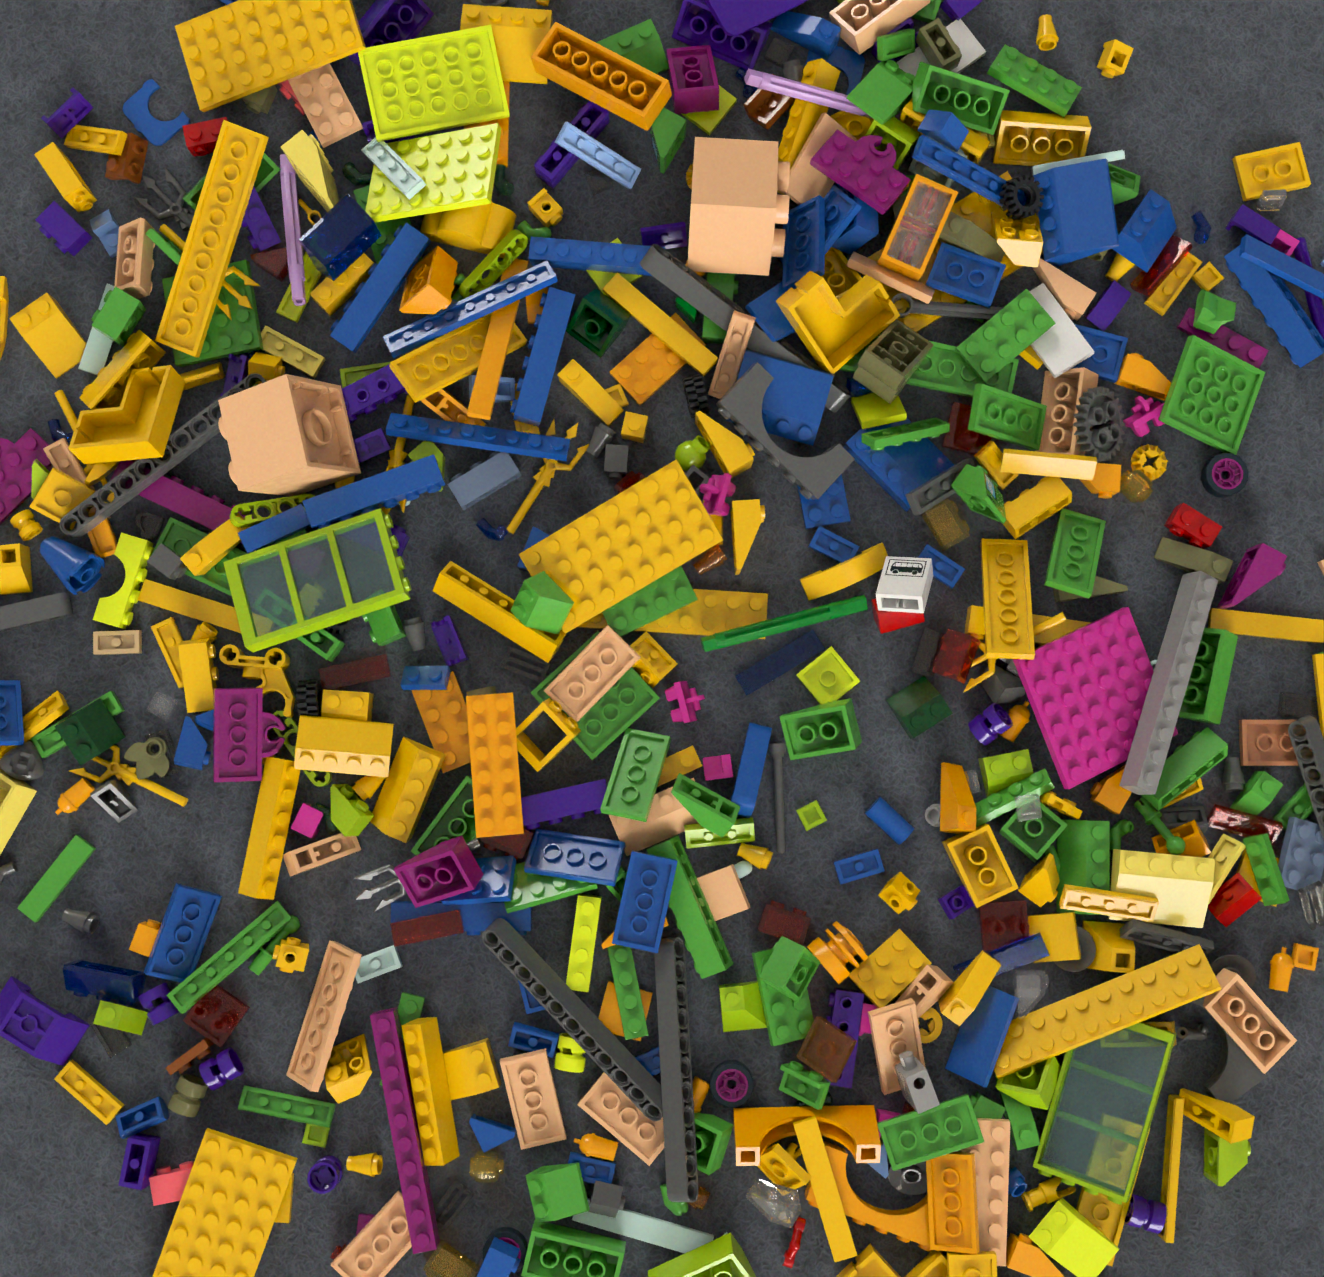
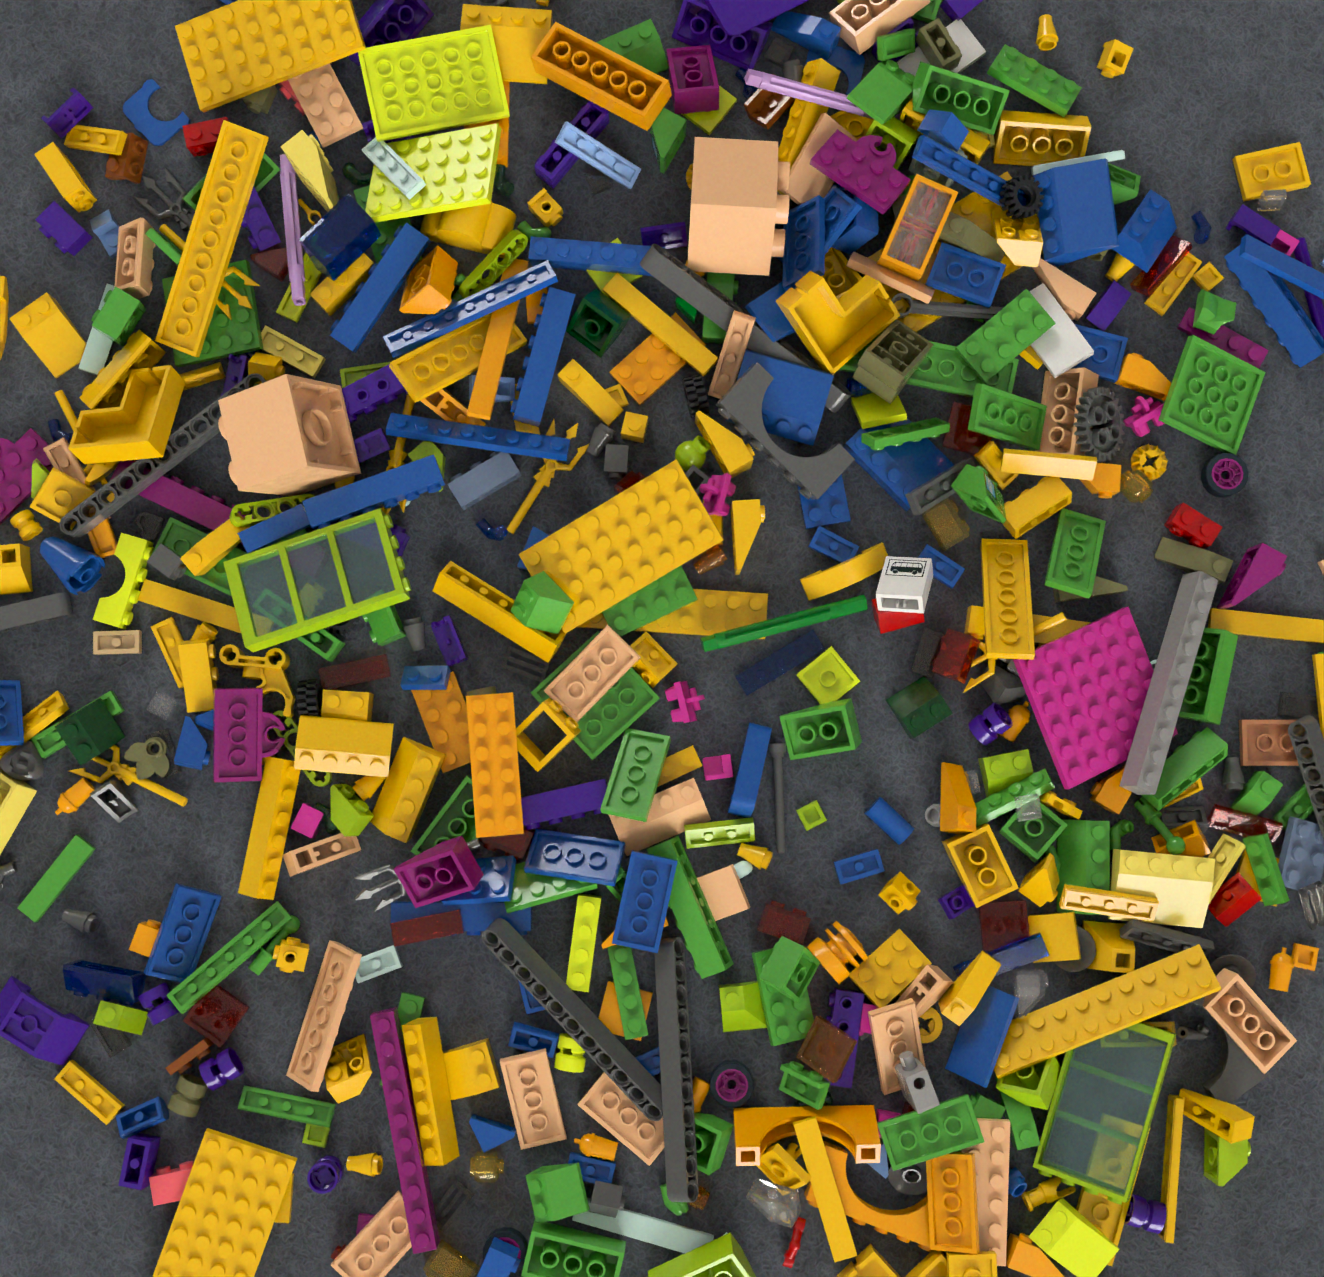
bright green slope [671,773,740,838] -> none

